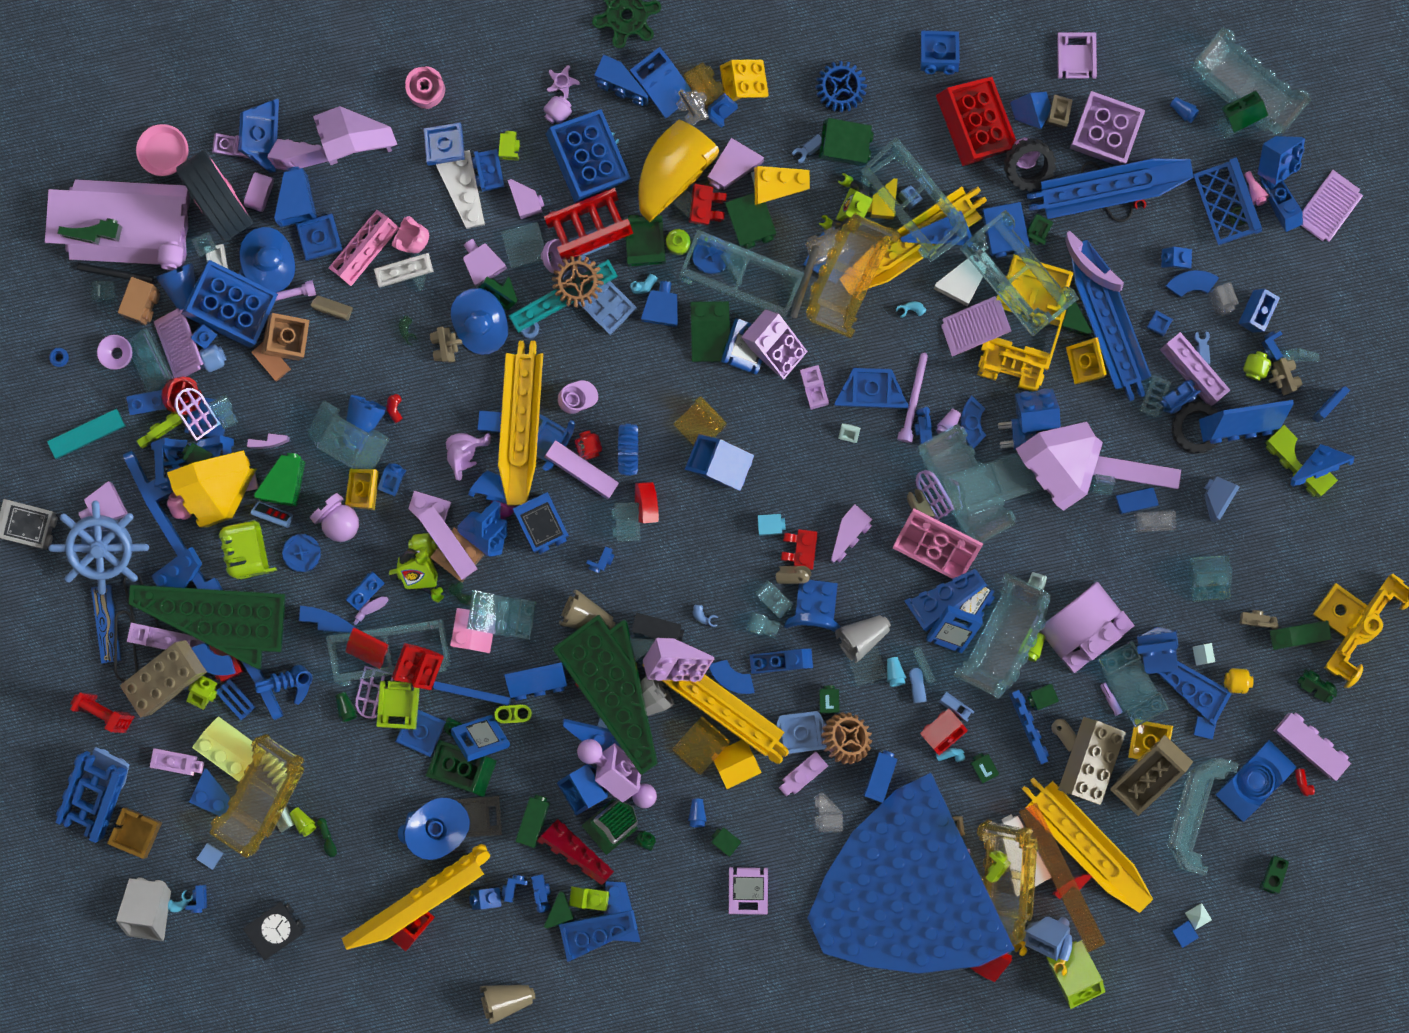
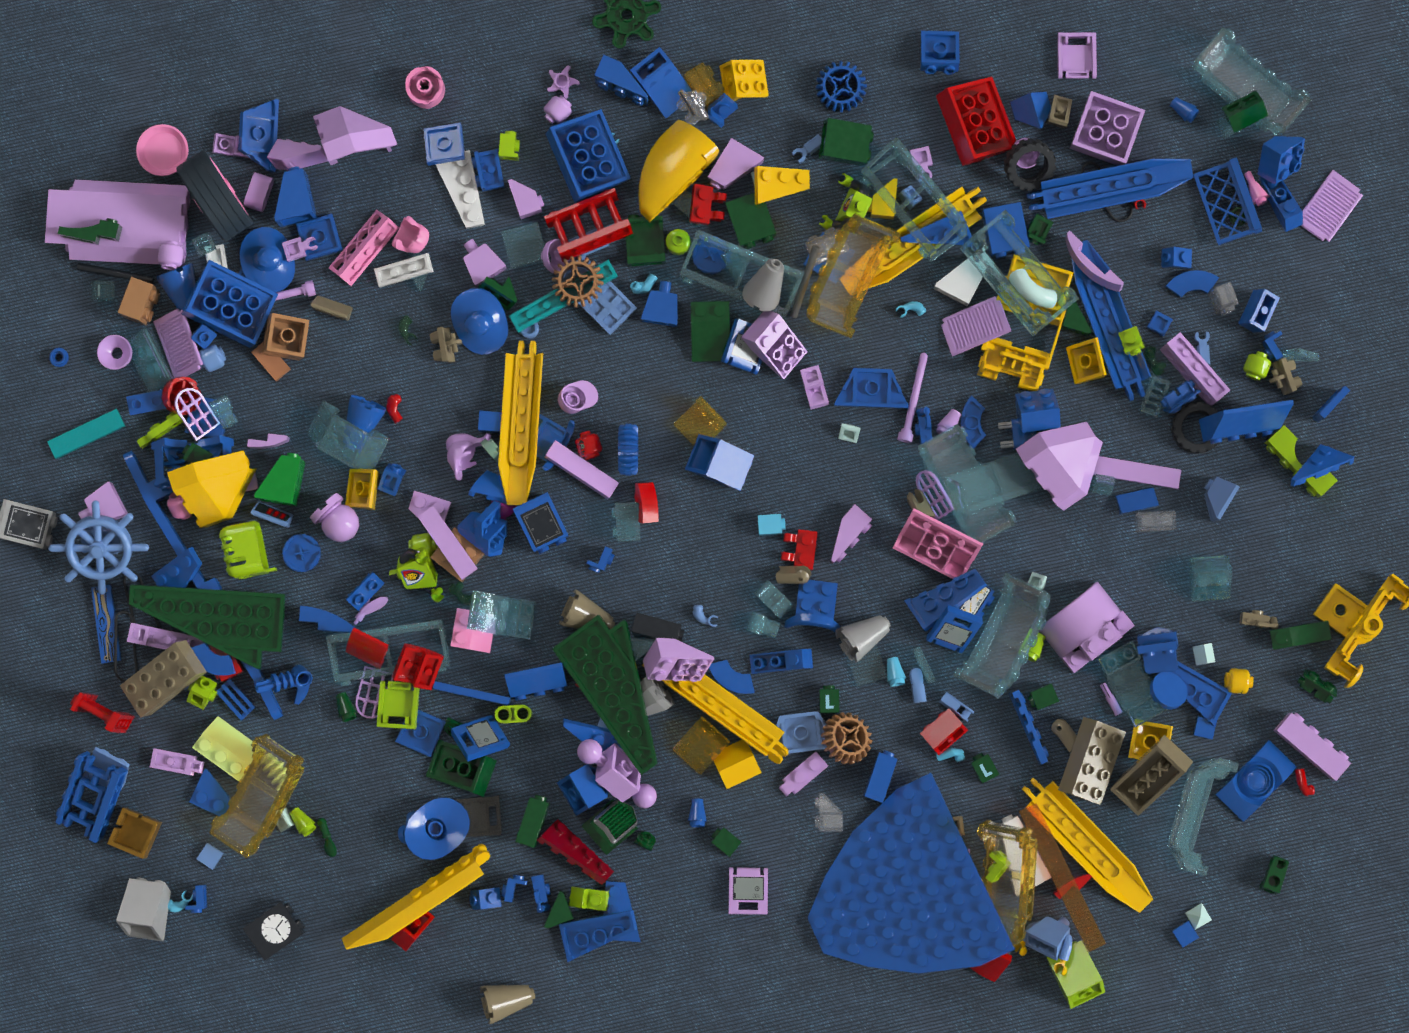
none -> lavender plate [282,237,318,262]
none -> sand green plate [480,438,499,463]
none -> light grey cone [742,259,784,311]
none -> lavender plate [910,146,933,182]
none -> light aqua cylinder [1009,269,1057,308]
none -> lime bracket [1118,326,1145,356]
none -> clear green arm [1144,346,1166,376]
none -> blue tile [1150,672,1187,710]

